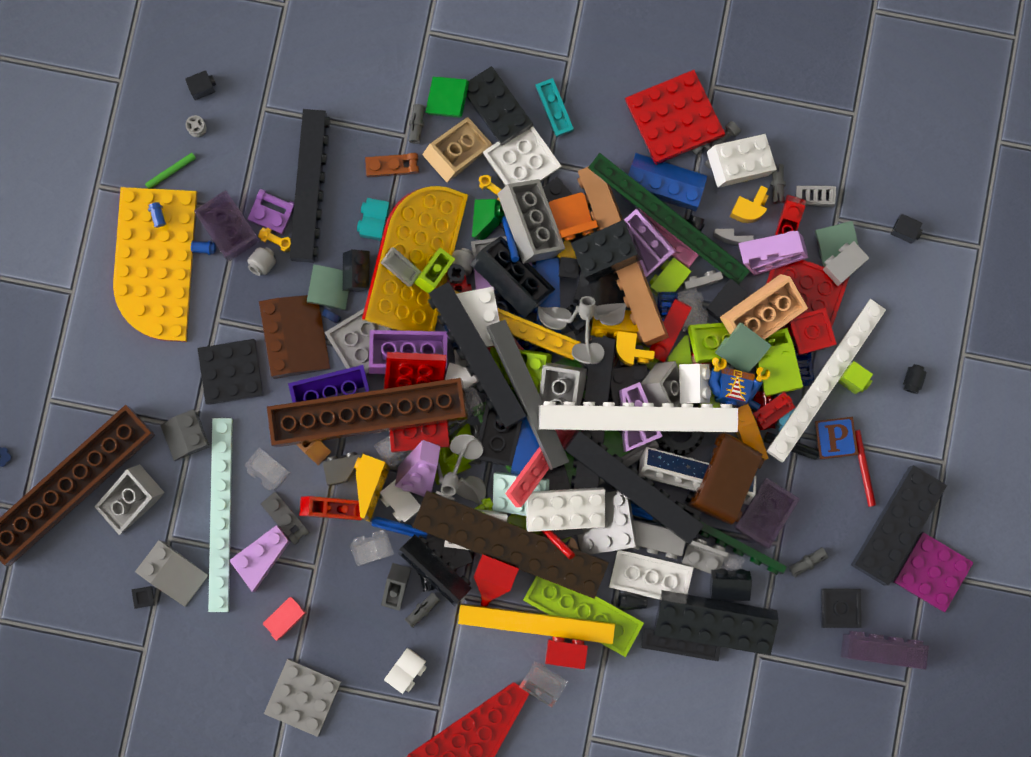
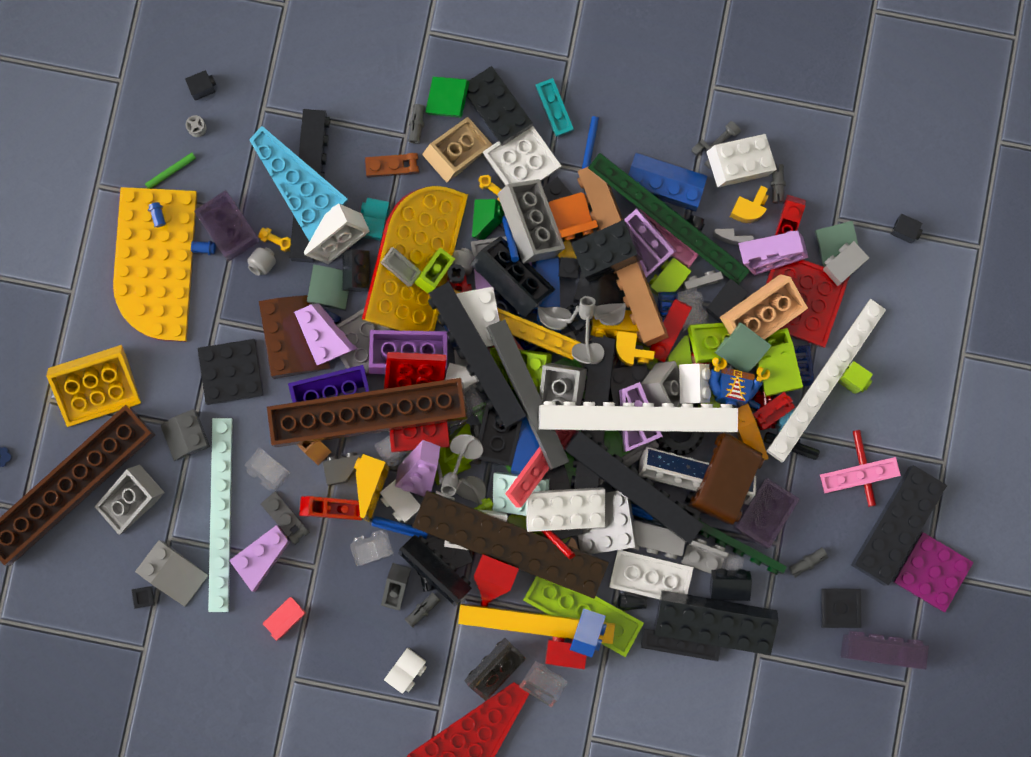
medium lavender plate [247,189,294,235] -> none
light grey plate [264,659,341,737] -> none
red plate [625,70,725,165] -> none
red plate [789,308,837,355] -> none
light grey slope [796,186,836,207] -> none
piece [815,417,858,459] -> none
black brick [903,364,927,394] -> none
none -> yellow slope [46,345,141,427]
none -> medium azure wing [249,126,348,242]
none -> lavender wedge [294,303,358,365]
none -> white slope [304,204,370,264]
none -> clear smoke slope [464,638,526,701]
none -> brick [570,608,607,657]
none -> blue bar [582,116,599,169]
none -> bright pink tile [820,457,901,494]

